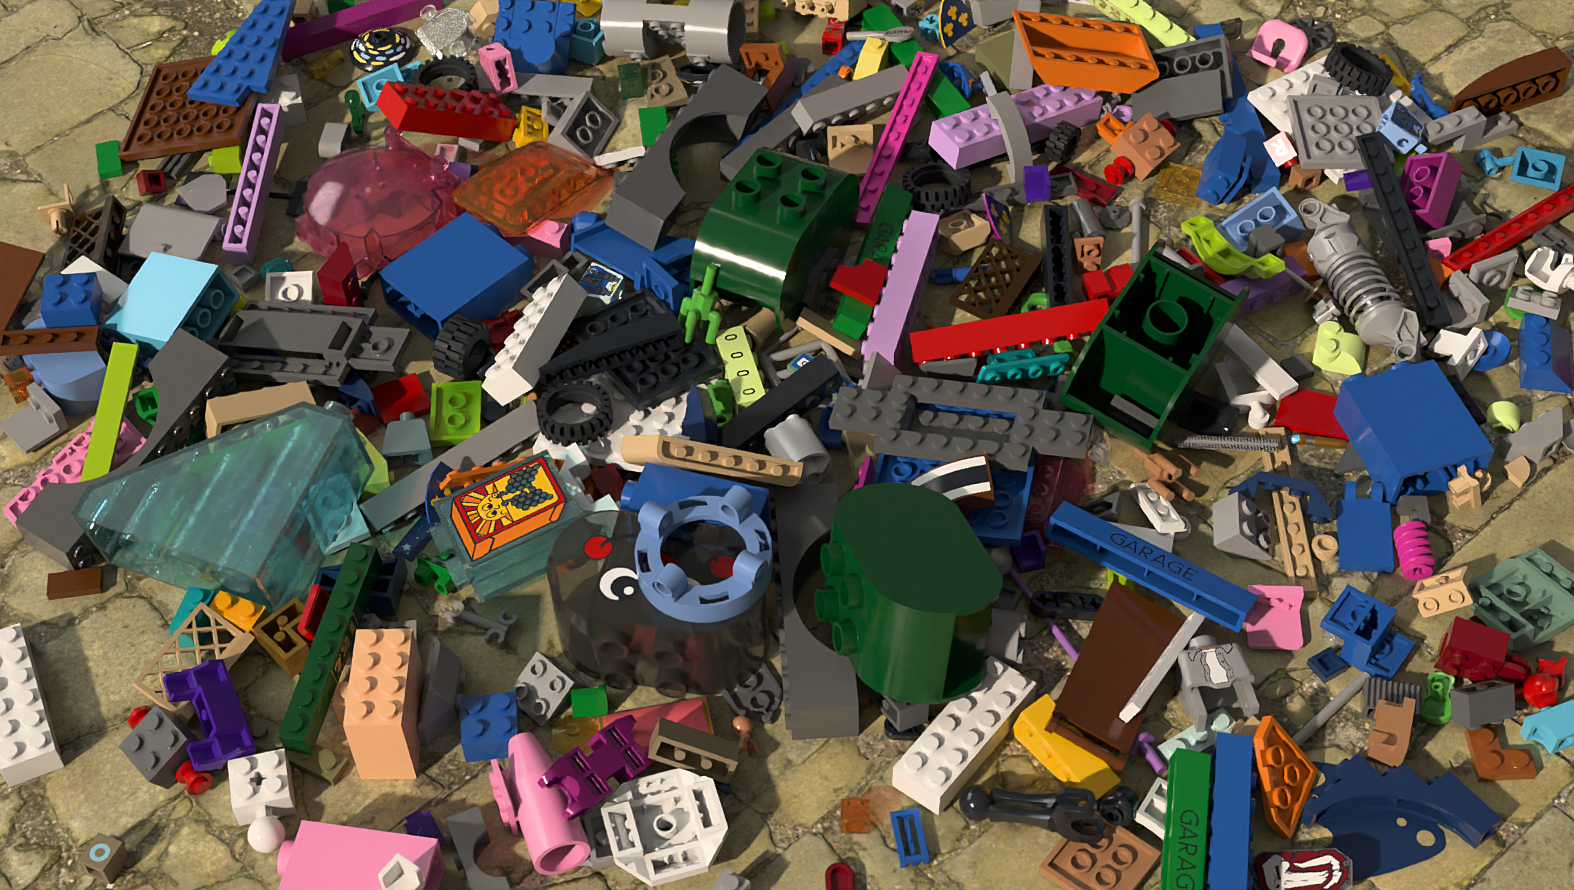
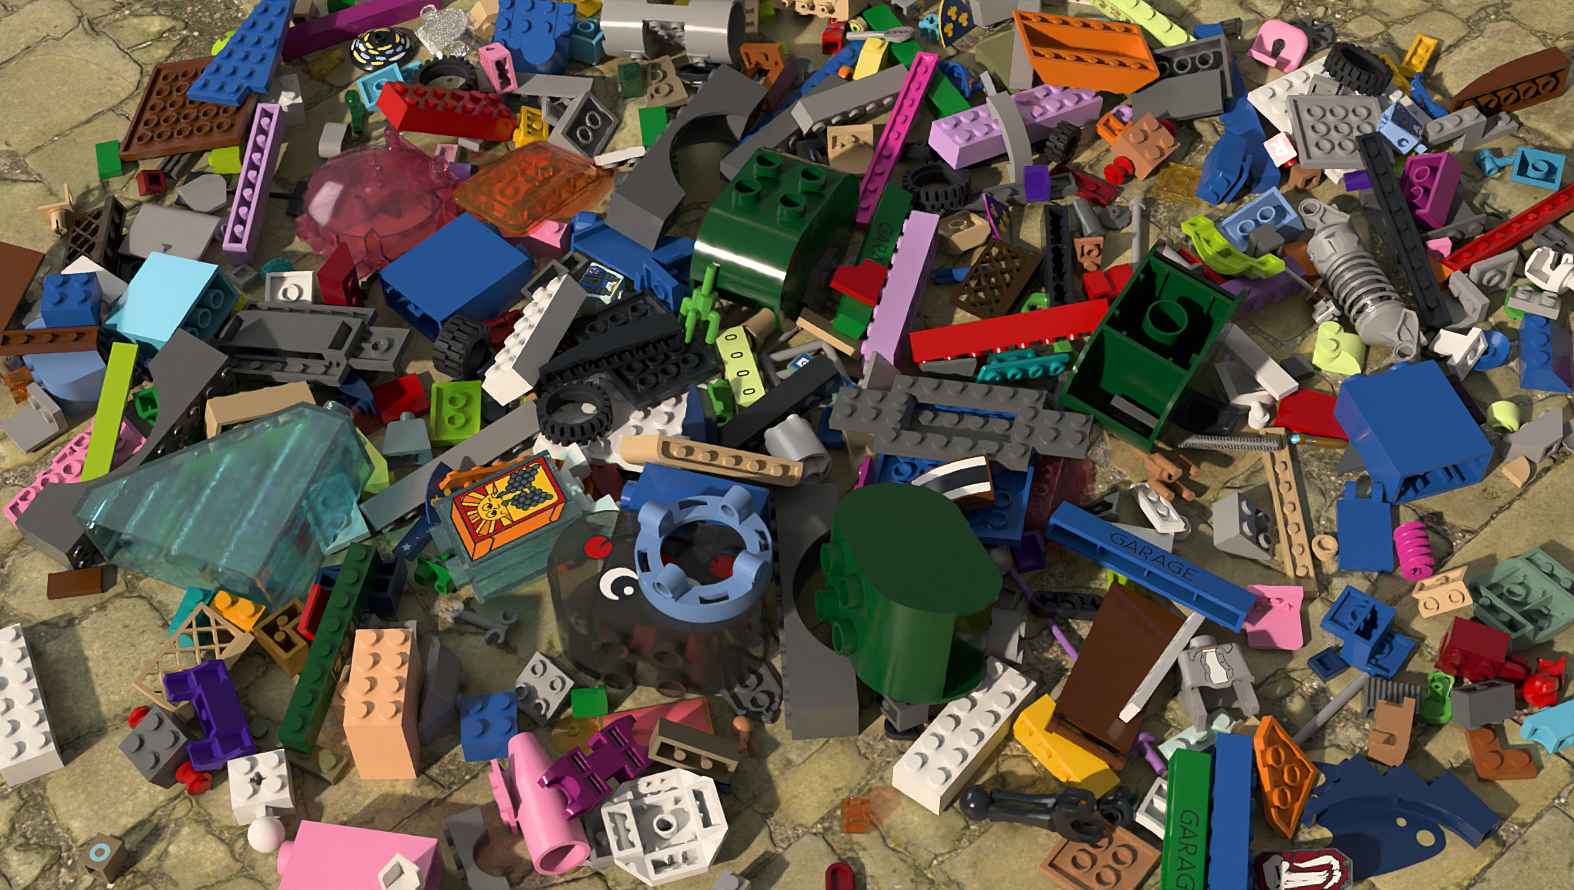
dark purple bracket [402,809,445,845] -> none
blue tile [890,808,929,868] -> none
light grey pin [1099,92,1121,117] -> none
dark blue slope [1228,471,1334,525] -> none
dark grey bracket [1396,495,1431,532] -> none
tan hips [1448,465,1491,510] -> none
none -> tan tile [846,16,868,32]
none -> yellow tile [1398,34,1439,79]

